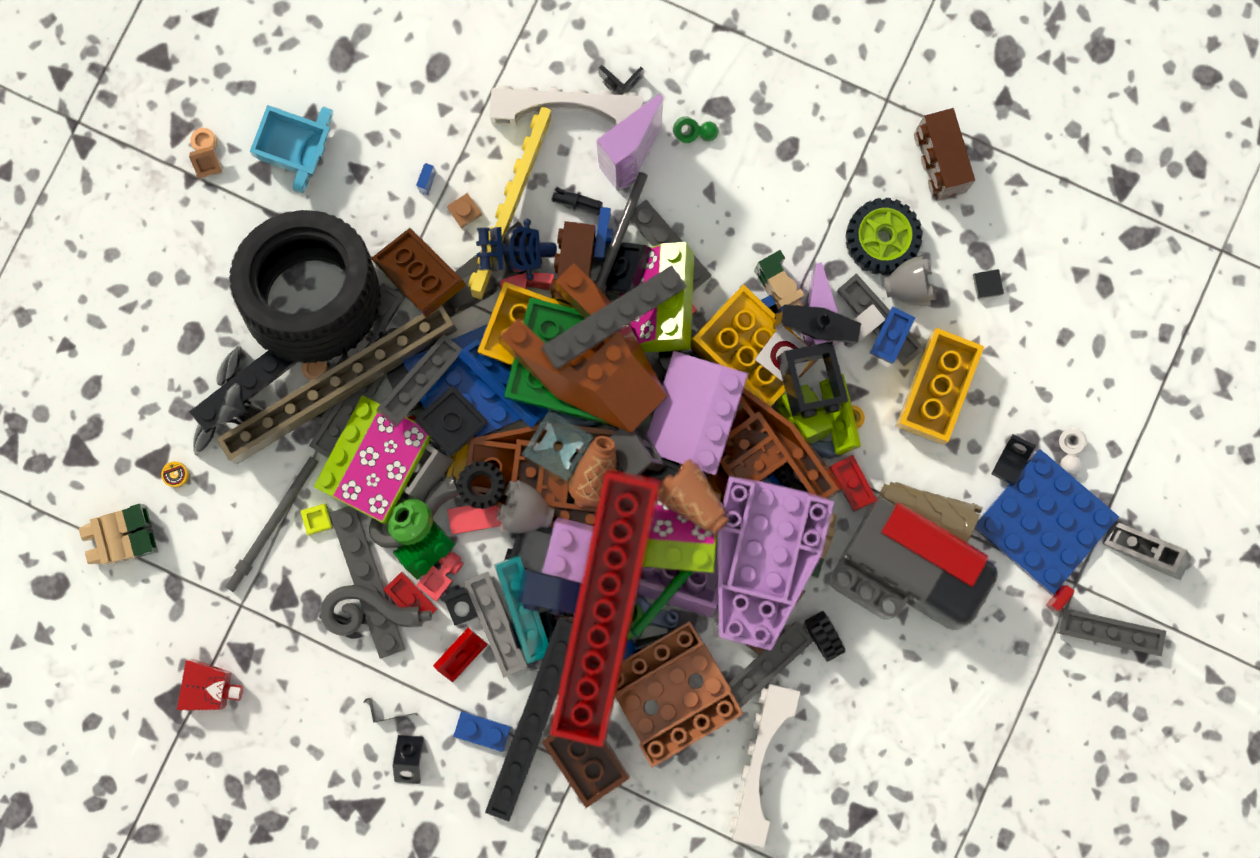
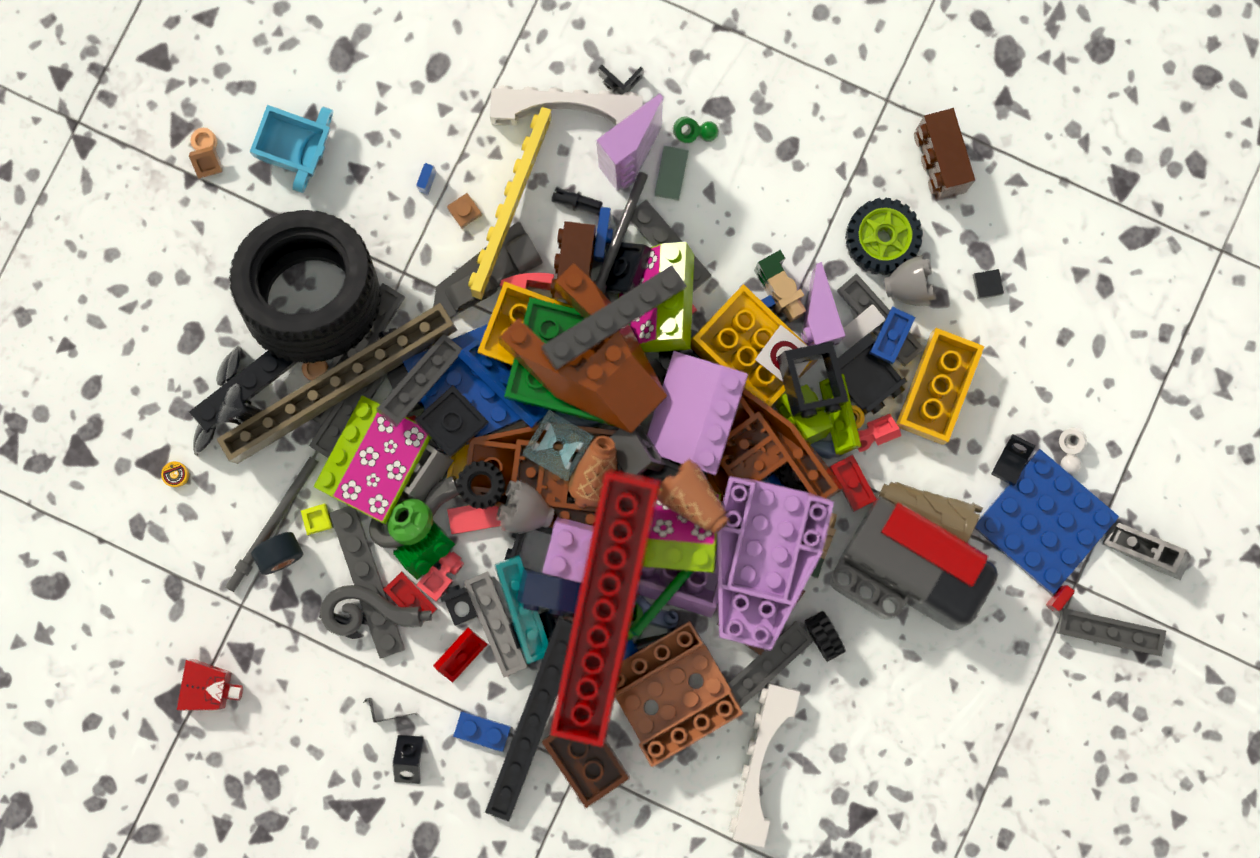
tan hips [79,503,158,565] -> none
reddish brown tile [371,228,466,317] -> none
dark blue torso [476,218,557,281] -> none
black piece [773,304,861,347] -> none
none -> black wheel [251,532,303,575]
none -> sand green tile [654,146,689,201]
none -> black panel [837,333,907,415]
none -> coral plate [857,414,901,452]

